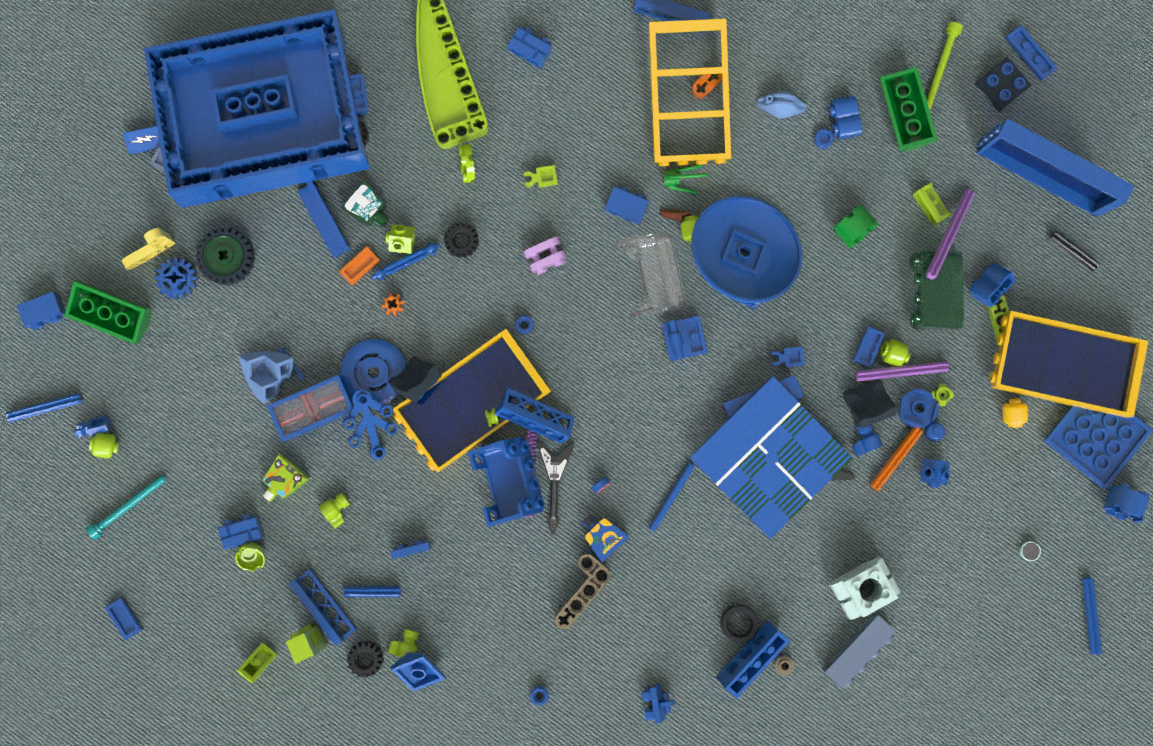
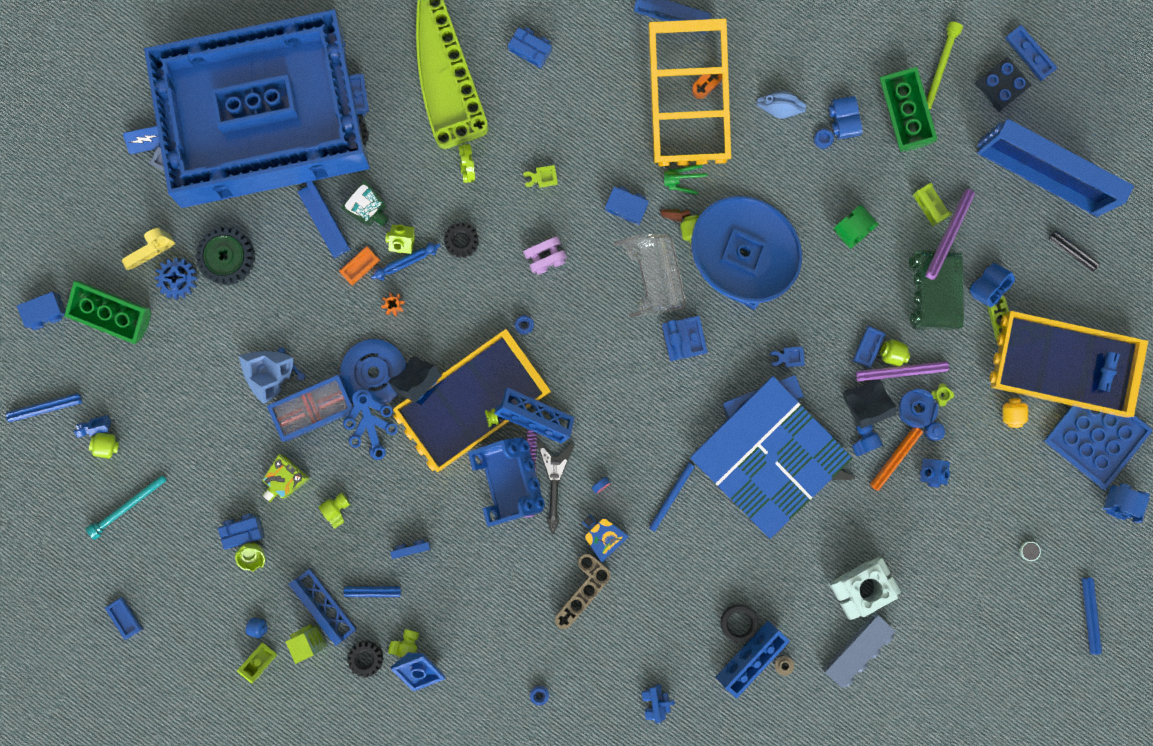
none -> blue piece [246,617,268,638]
none -> blue pin [1097,351,1120,392]

